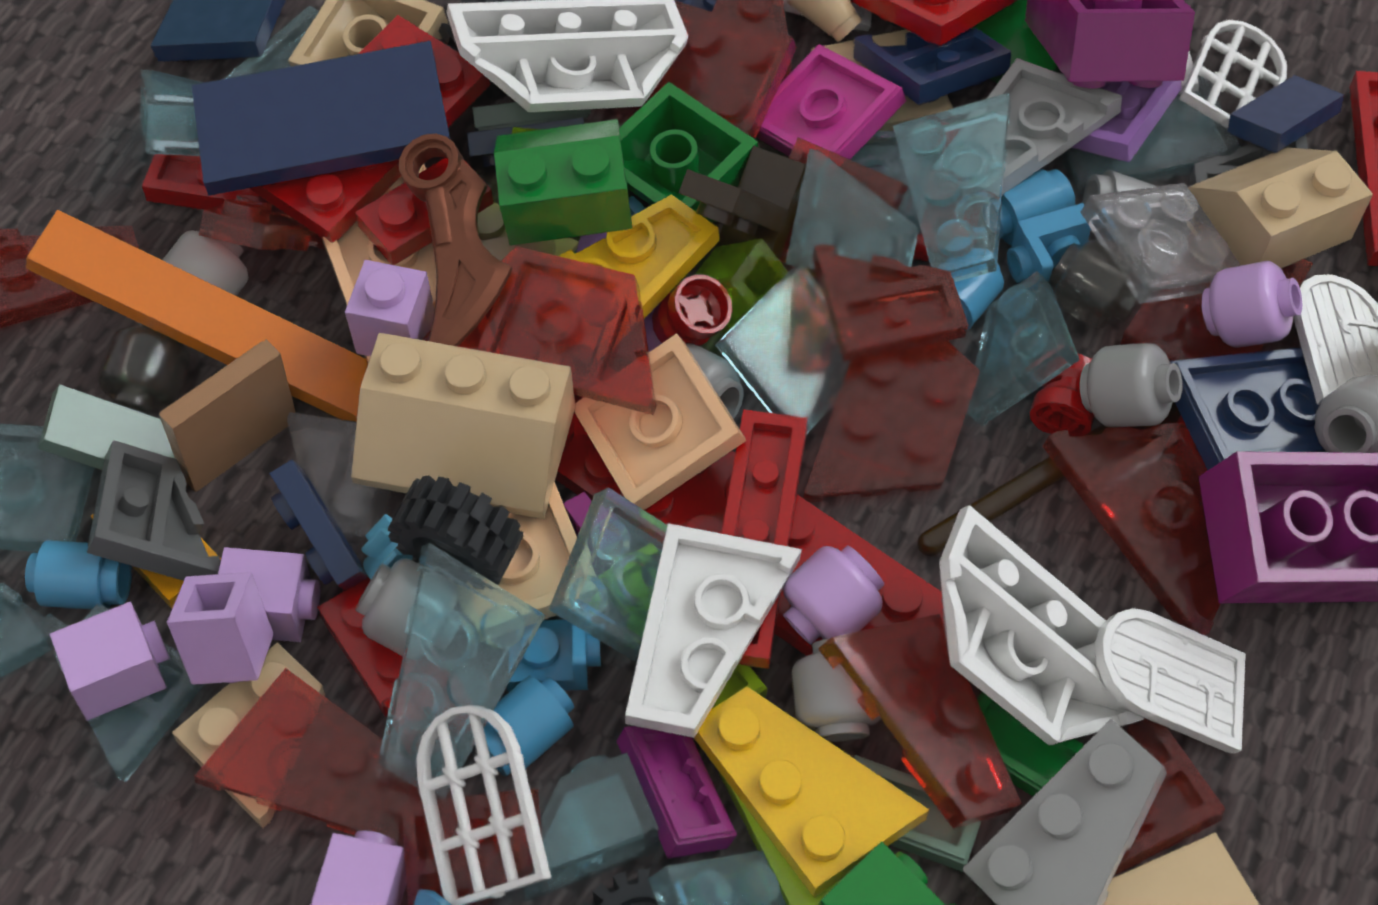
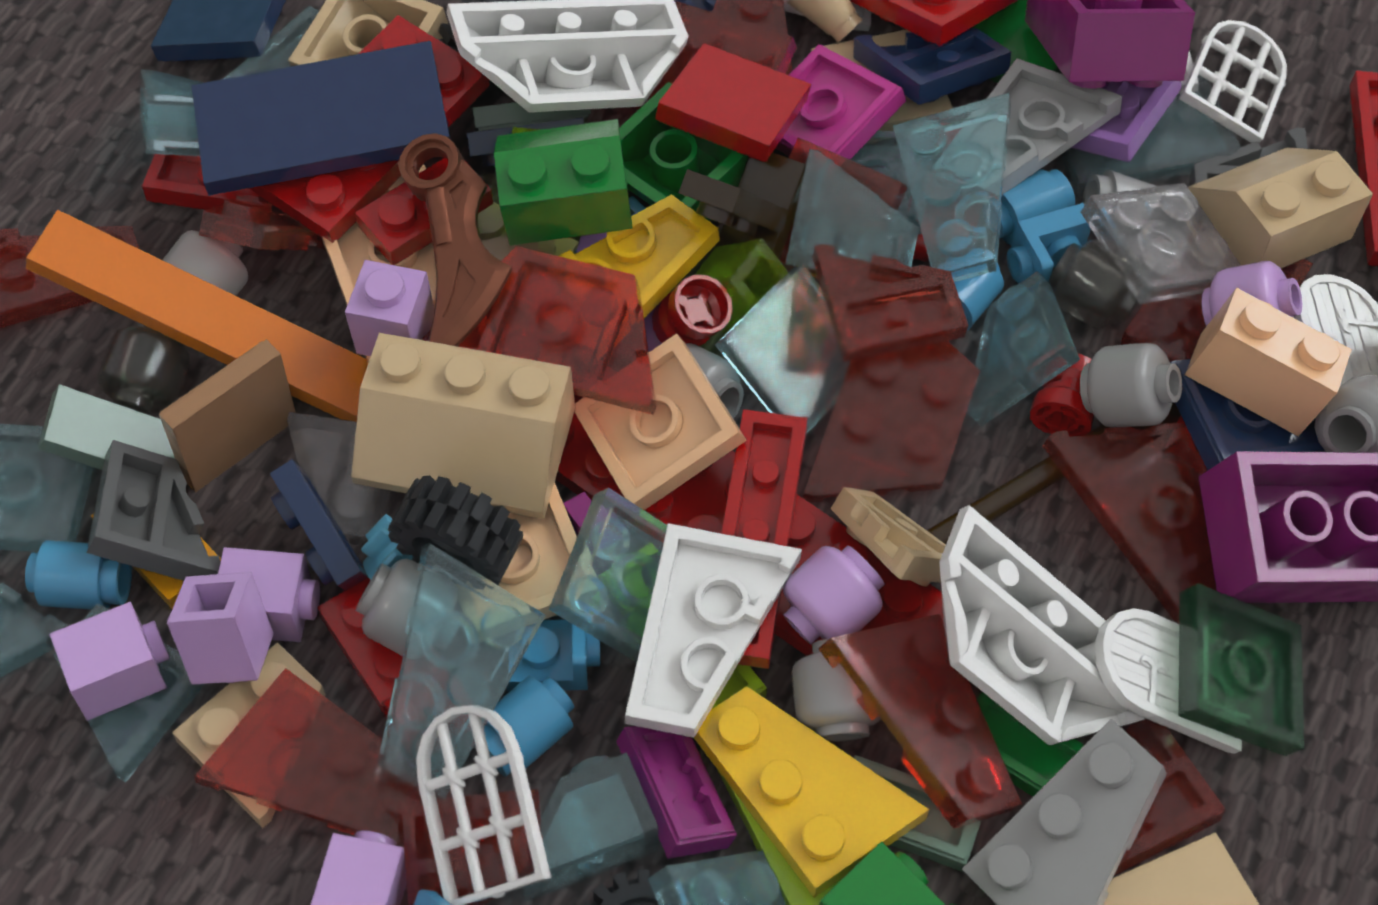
dark blue tile [1227,75,1344,153] -> none
none -> red tile [655,43,811,162]
none -> tan wing [831,487,946,587]
none -> clear green plate [1178,583,1304,756]
none -> light nougat brick [1185,287,1352,436]

